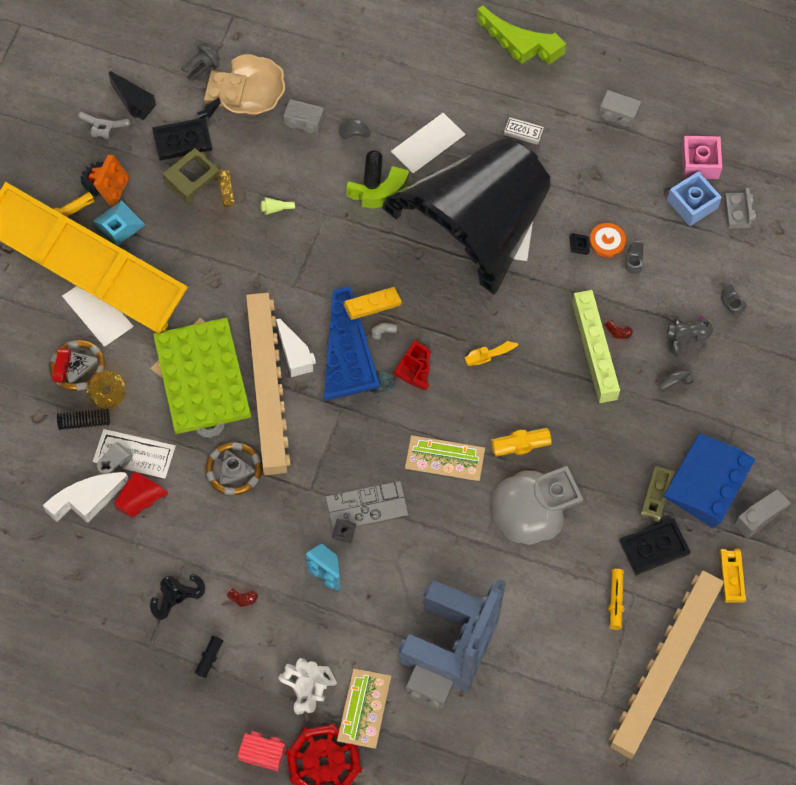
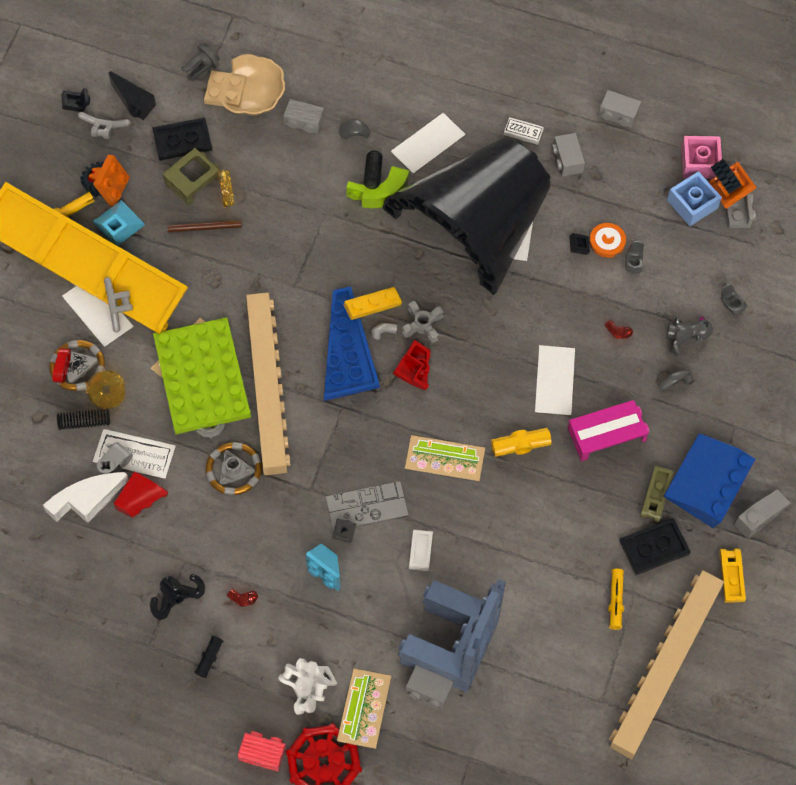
black bar [197,97,221,119] -> none
yellowish green cone [260,197,295,215] -> none
white slope [276,319,316,377] -> none
clear light blue piece [378,372,395,391] -> none
yellow piece [465,341,518,366] -> none
lime arch [477,5,566,65] -> none
light grey animal [490,466,583,545] -> none
yellowish green brick [572,290,620,403] -> none
none -> black bracket [61,88,90,112]
none -> light grey piece [104,277,133,333]
none -> reddish brown bar [167,220,242,232]
none -> light grey pin [402,301,444,344]
none -> white tile [409,530,433,571]
none -> white sticker [535,345,575,415]
none -> light grey brick [551,133,585,176]
none -> dark pink panel [567,400,649,461]
none -> orange plate [709,159,757,209]

